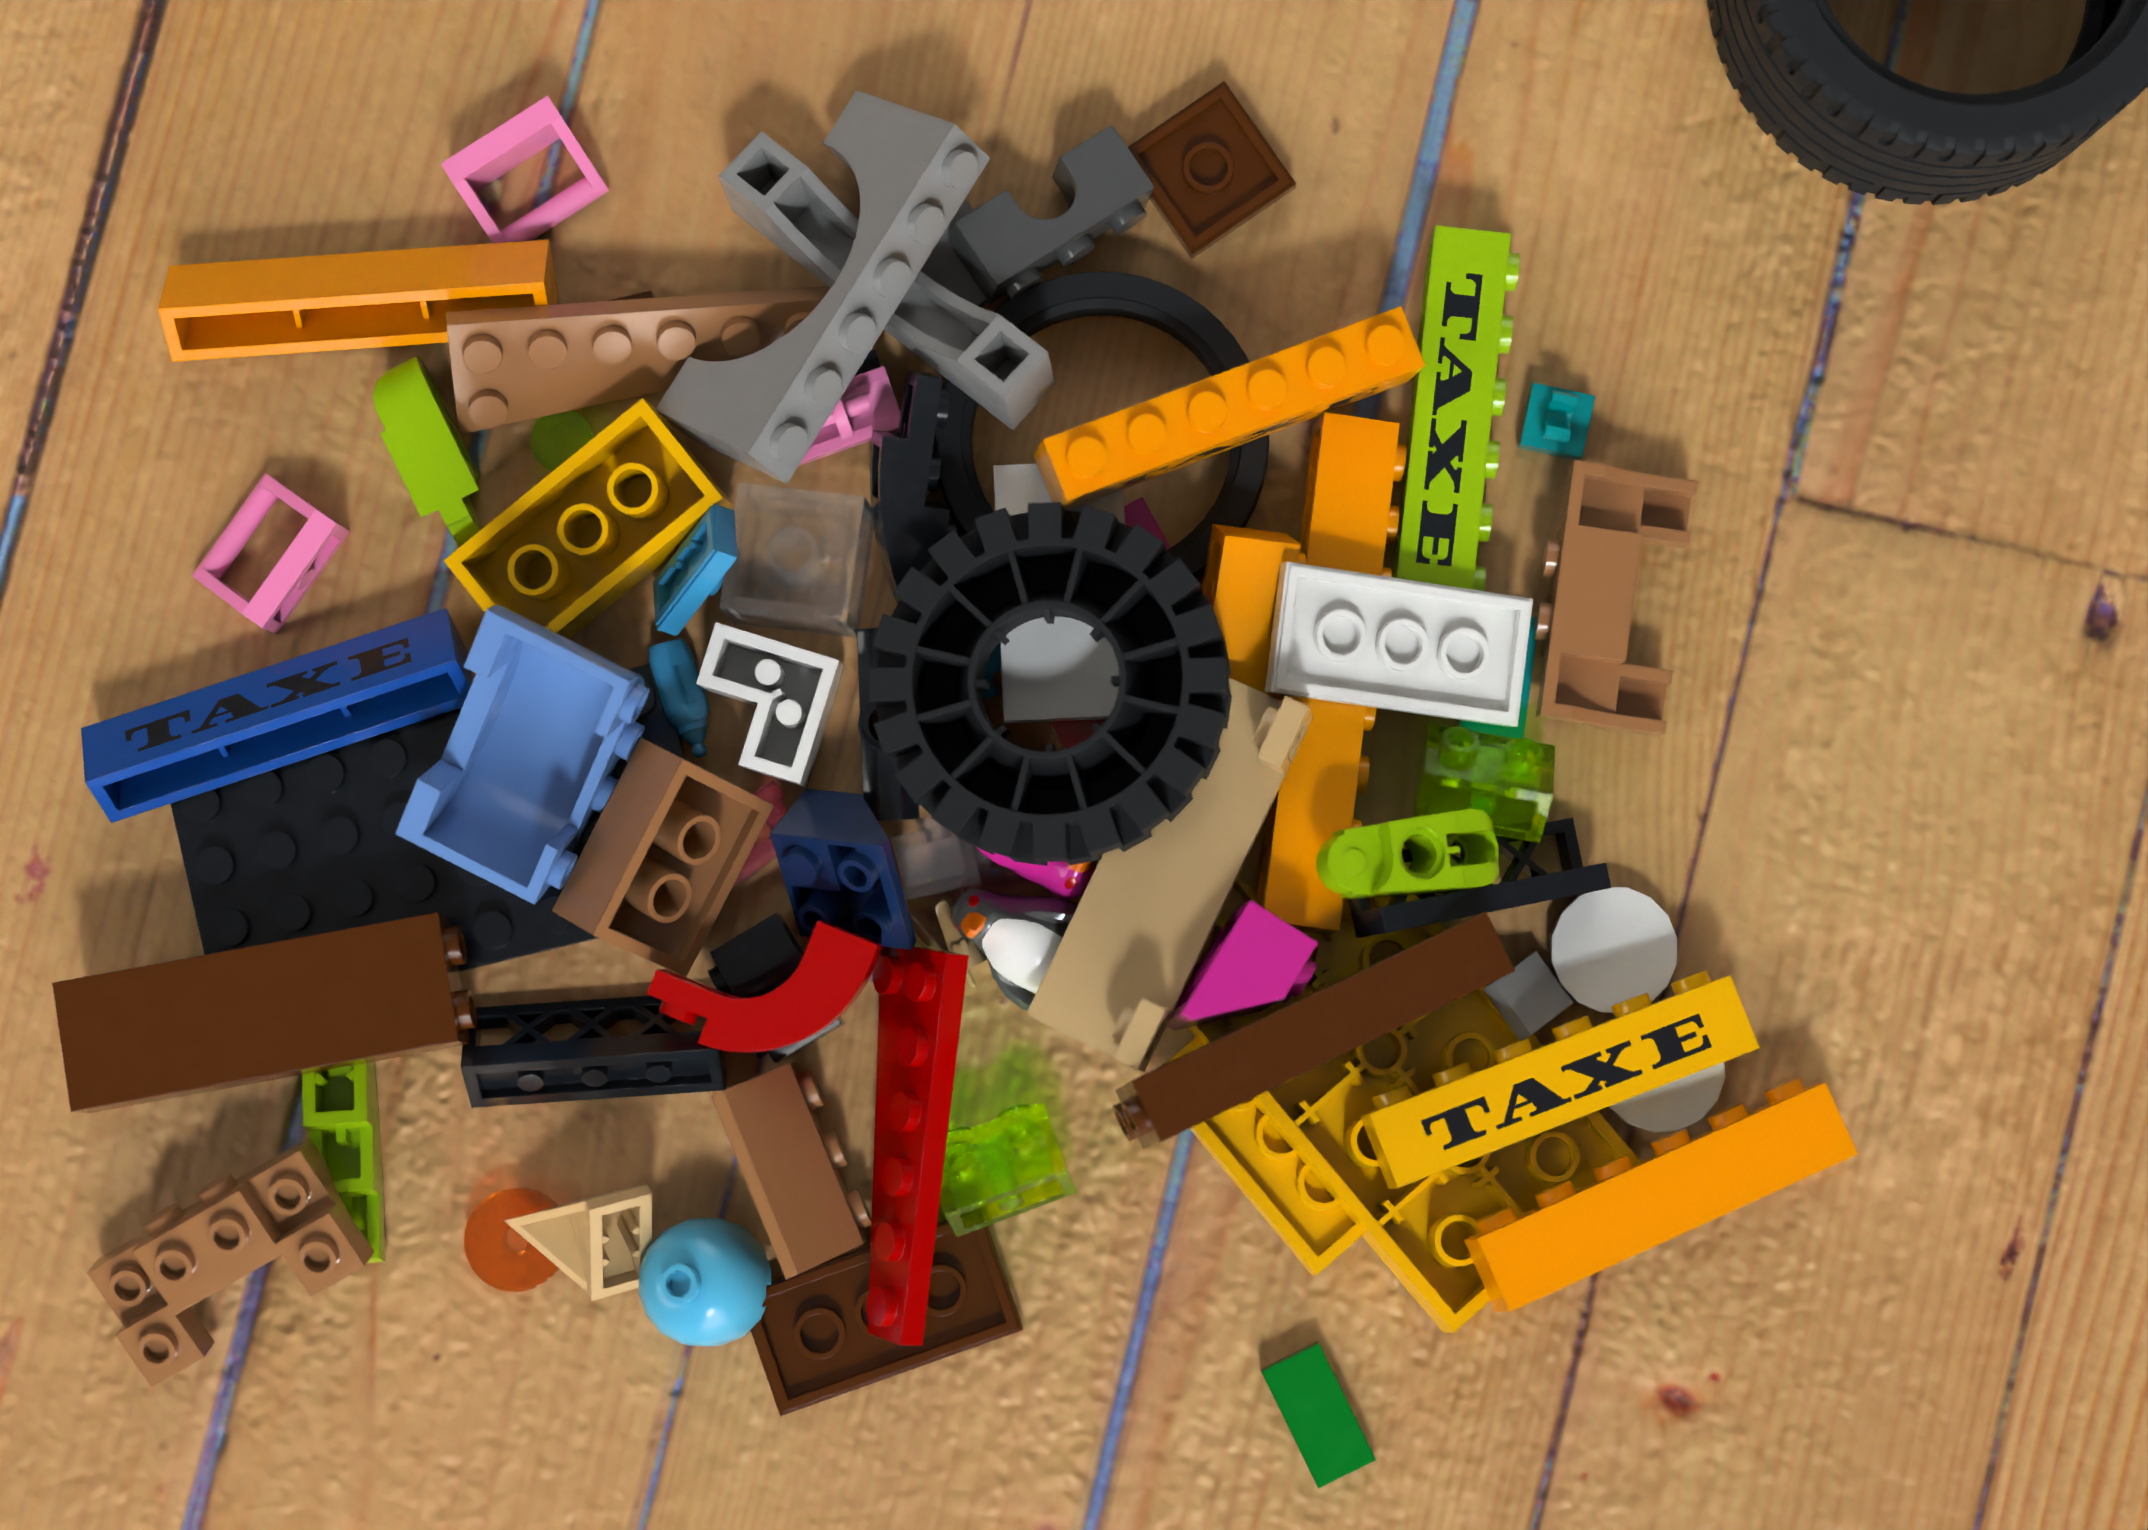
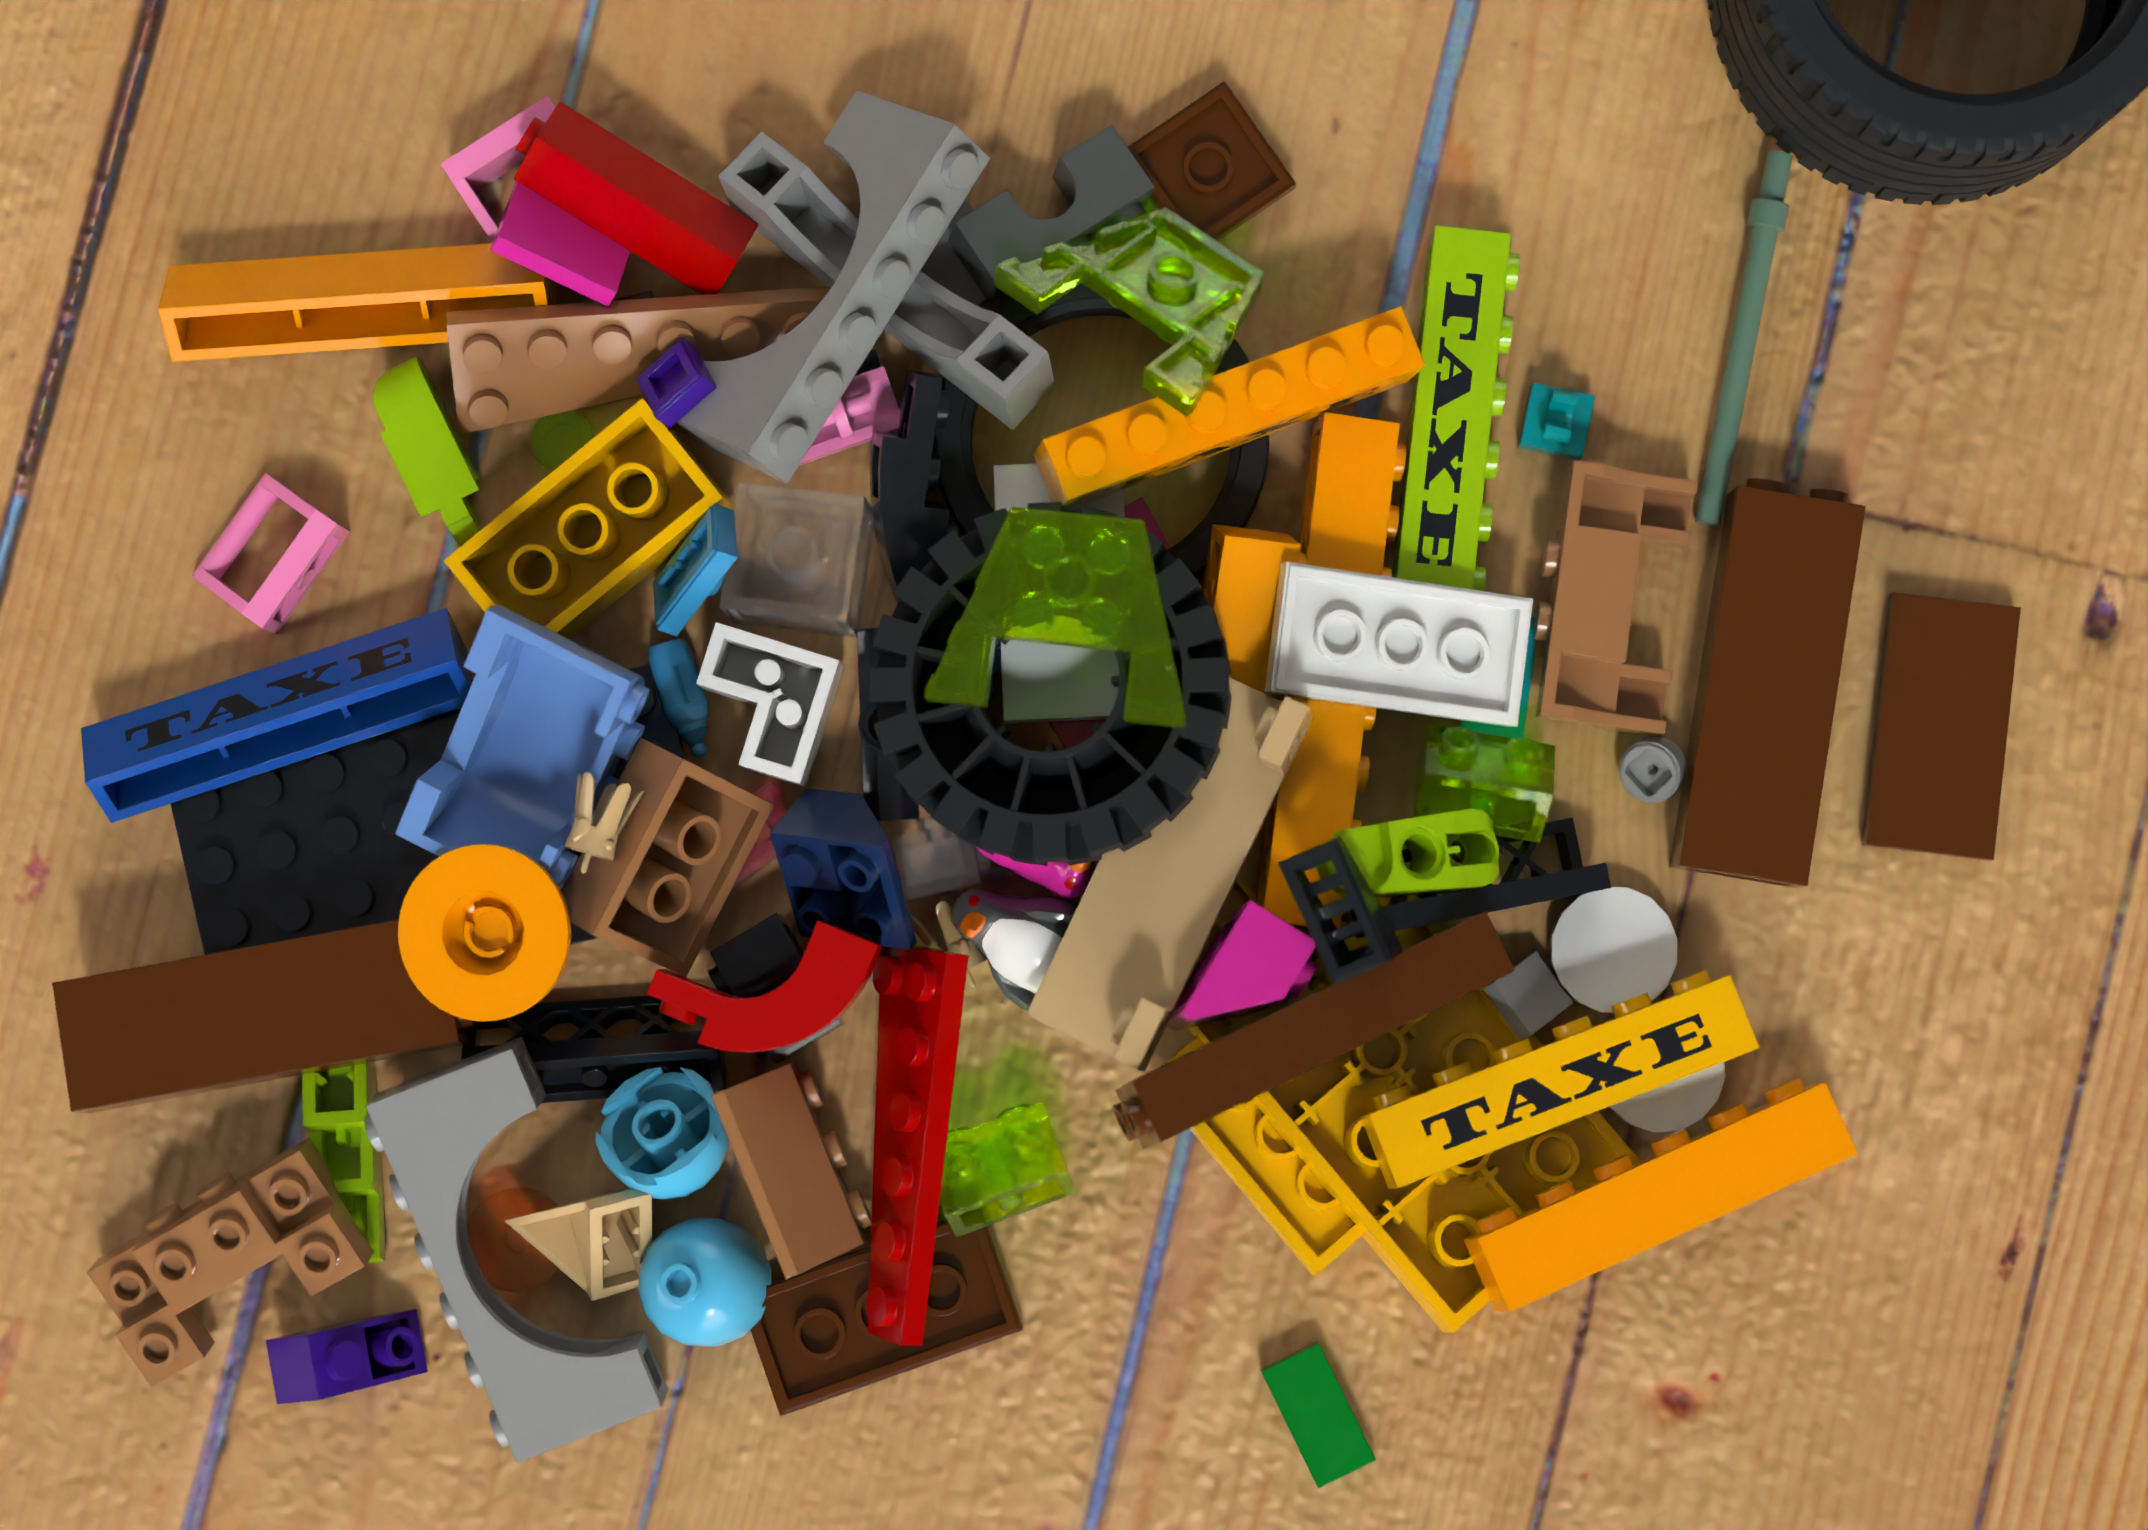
none -> dark purple slope [266,1309,428,1404]
none -> light grey arch [364,1037,669,1463]
none -> light orange hat [398,844,571,1021]
none -> dark pink tile [490,181,630,306]
none -> red brick [514,101,759,295]
none -> tan piece [564,772,645,873]
none -> medium azure cylinder [596,1067,729,1200]
none -> dark purple tile [636,338,717,429]
none -> clear neon green wing [924,507,1187,729]
none -> clear neon green wing [993,208,1264,417]
none -> black slope [1278,836,1403,984]
none -> light grey tile [1619,736,1688,803]
none -> reddish brown brick [1669,478,1866,888]
none -> sand green bar [1695,151,1793,527]
none -> reddish brown tile [1862,592,2021,861]

